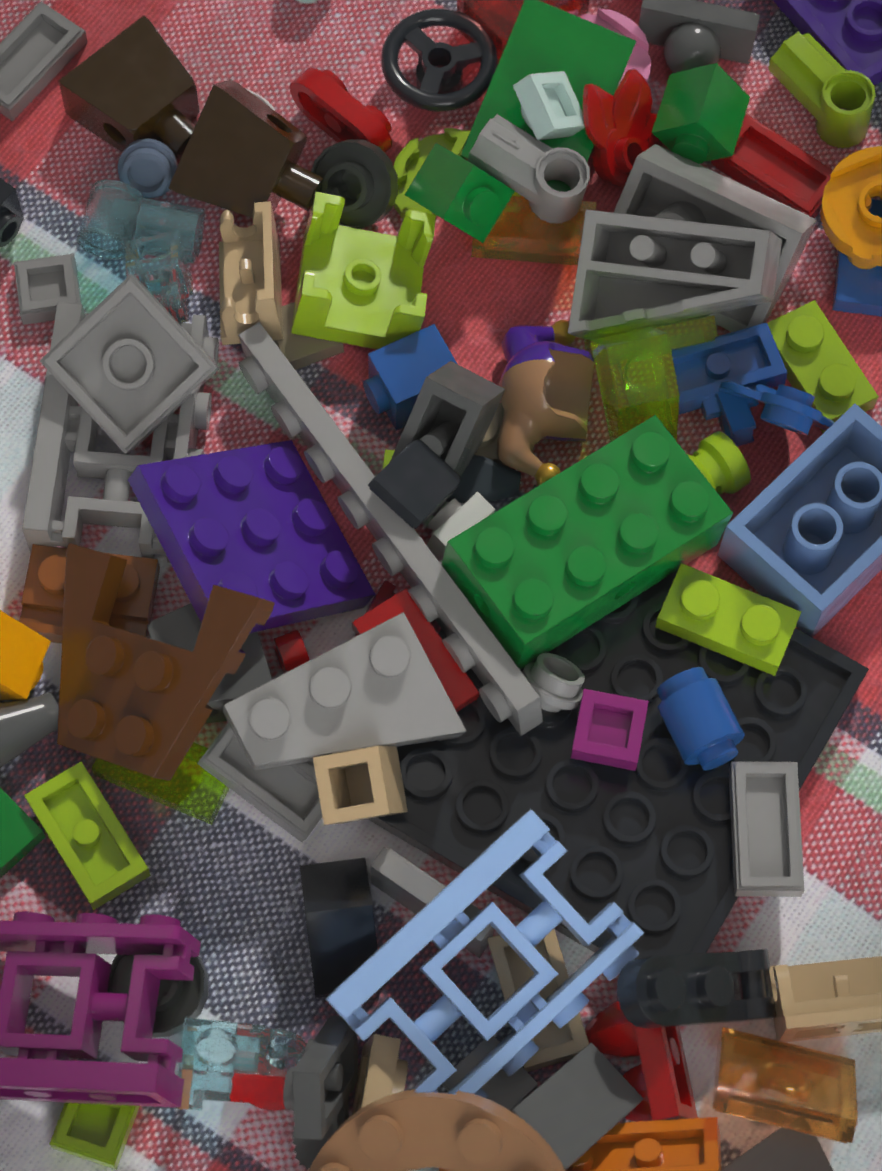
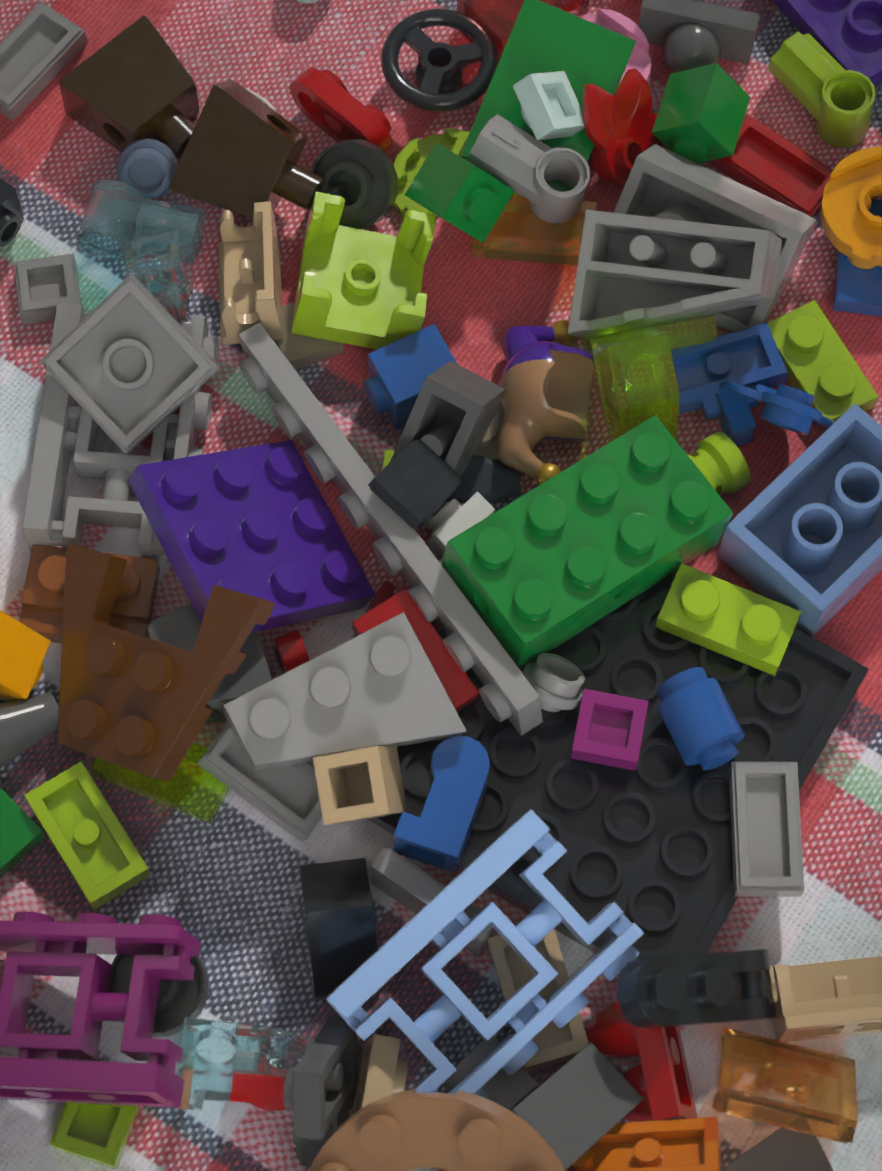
none -> blue leg [393,736,490,874]

